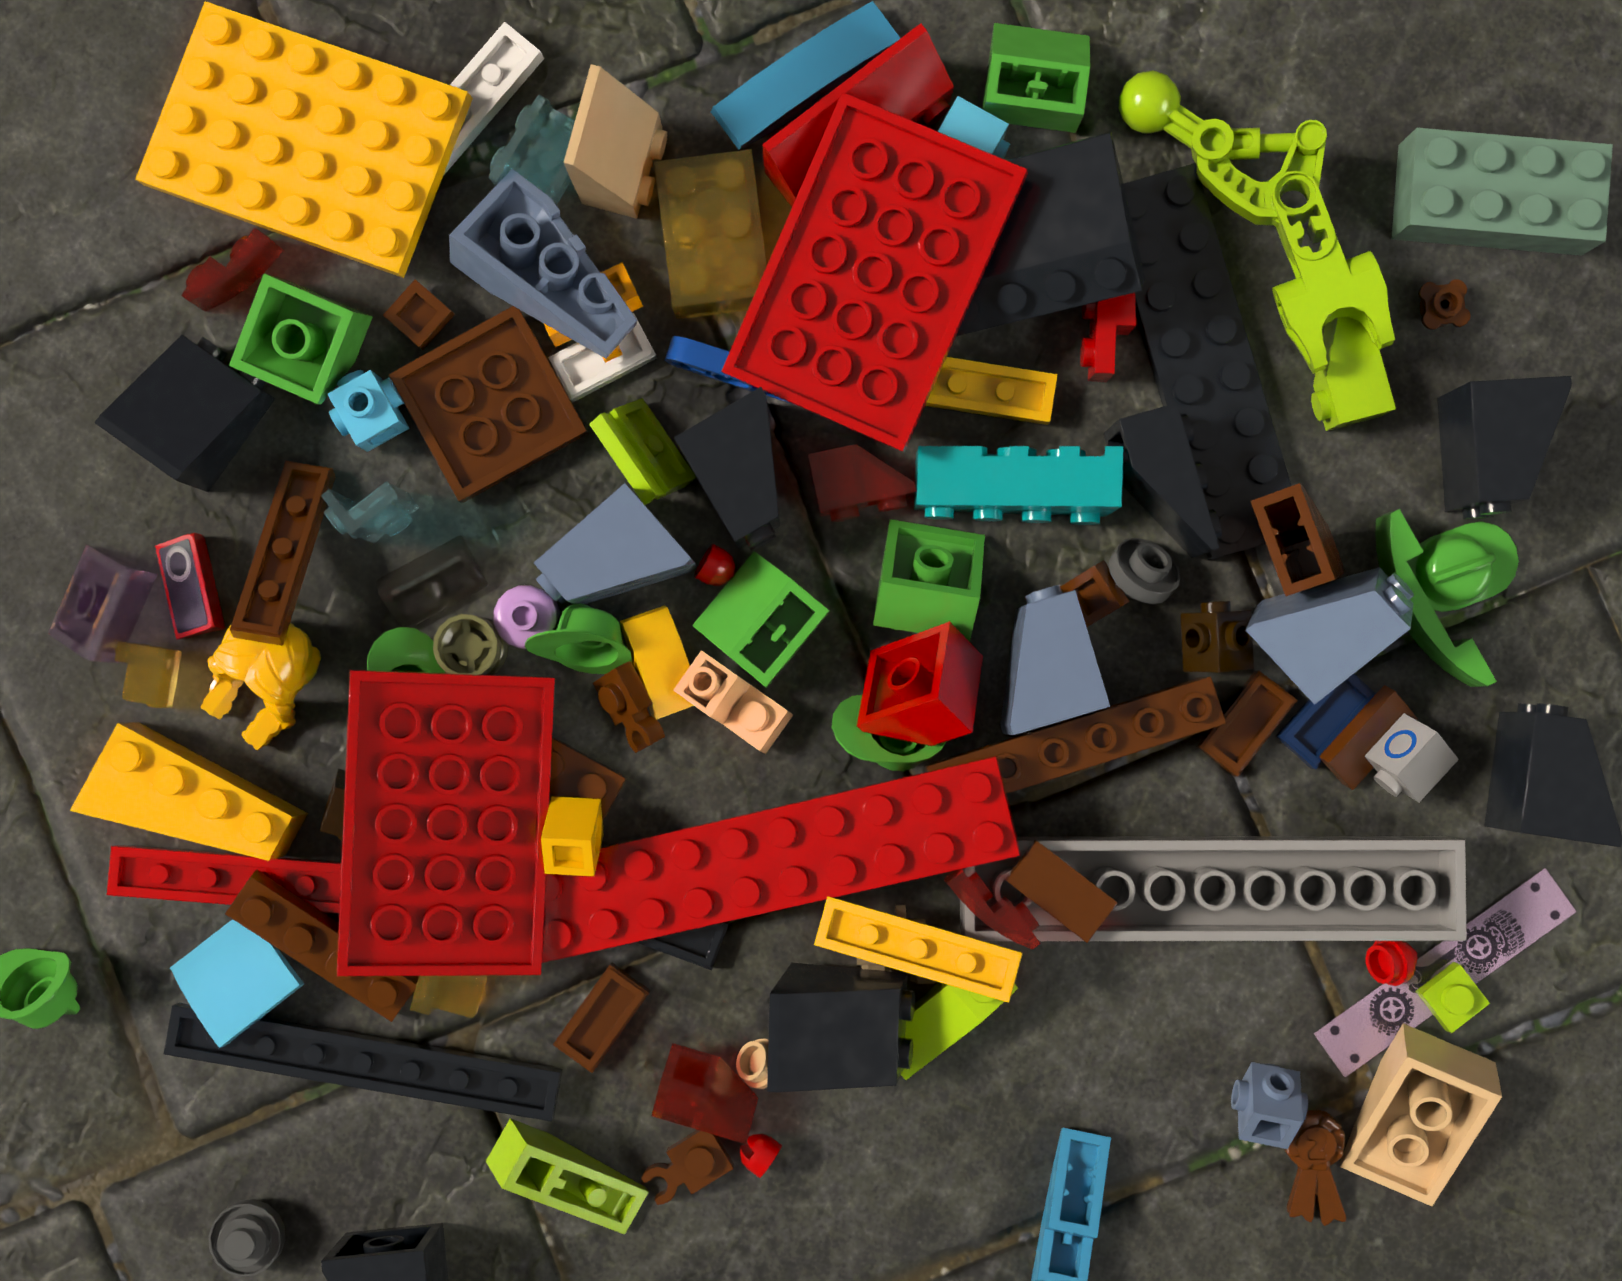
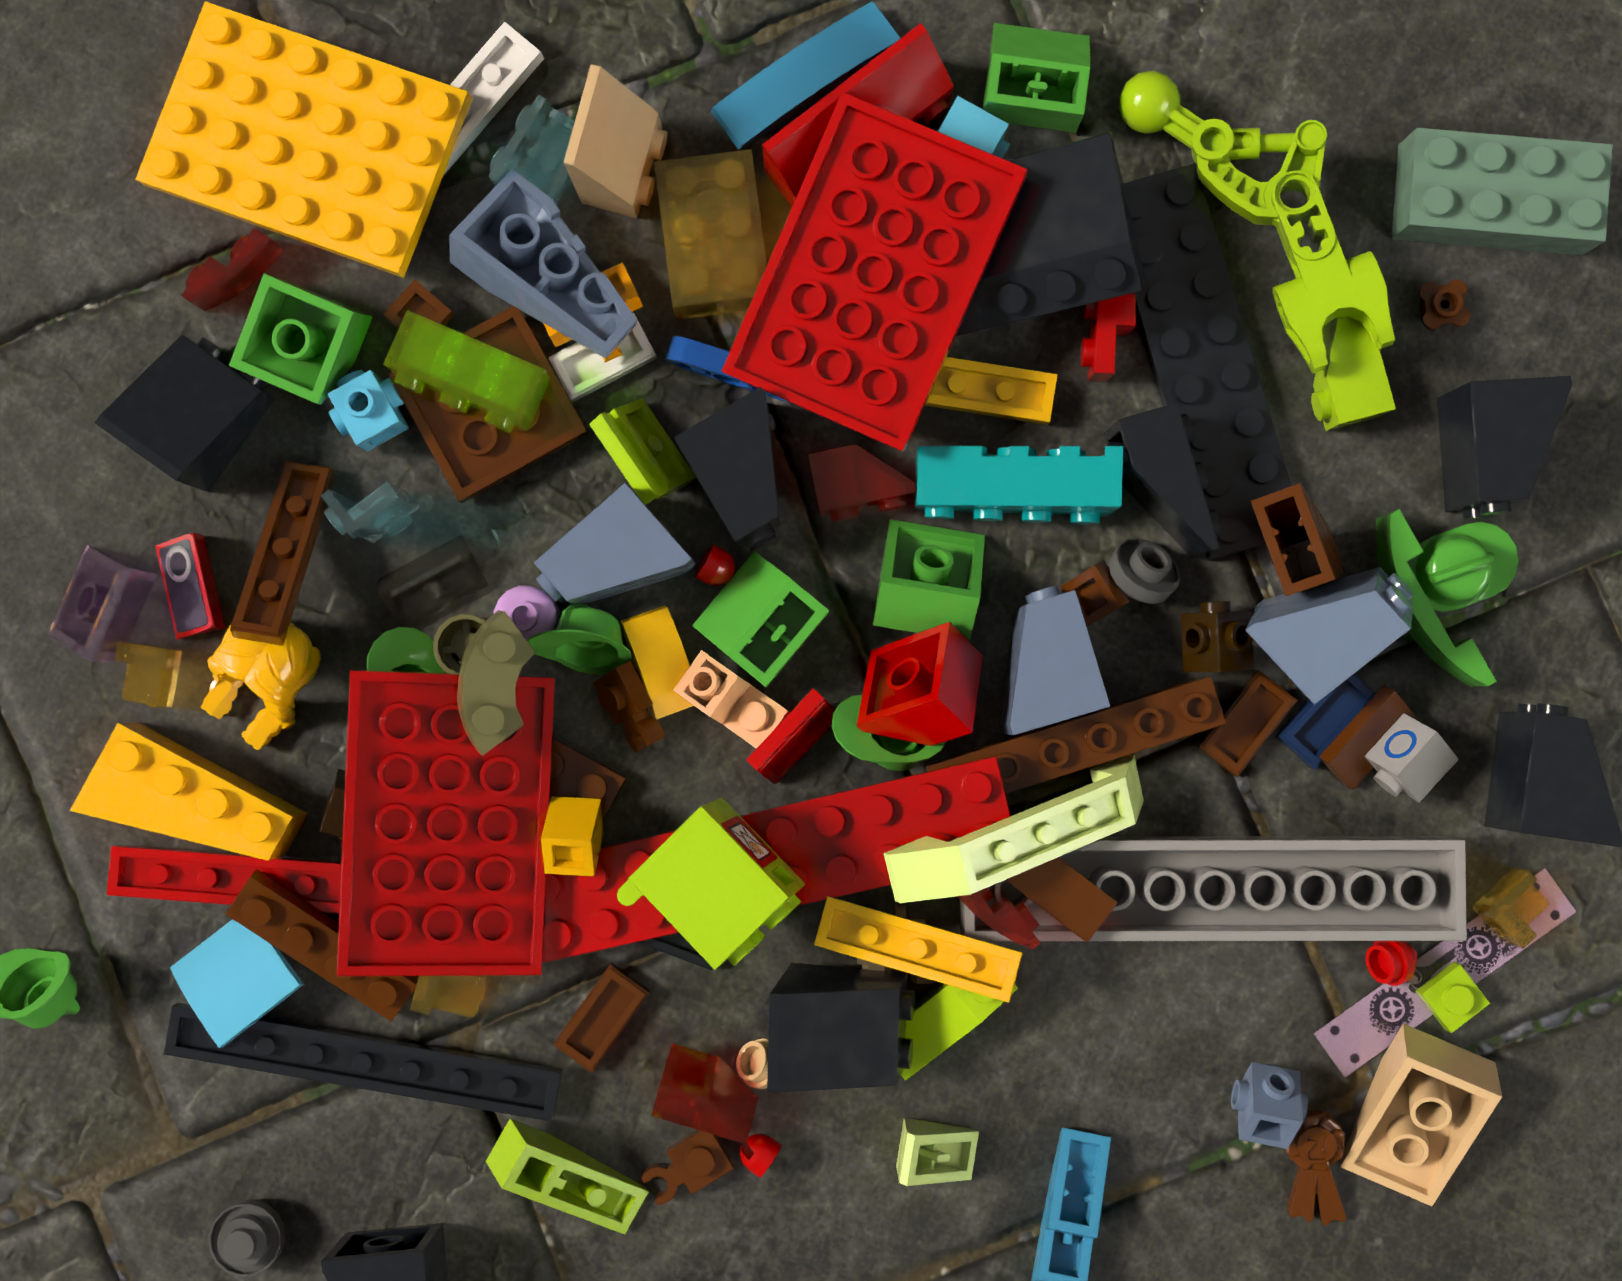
none -> clear neon green brick [383,310,551,433]
none -> olive brick [457,610,535,756]
none -> lime container [617,797,805,970]
none -> red tile [746,688,836,785]
none -> yellowish green slope [884,754,1144,903]
none -> yellowish green slope [896,1118,979,1186]
none -> clear yellow panel [1472,867,1549,949]

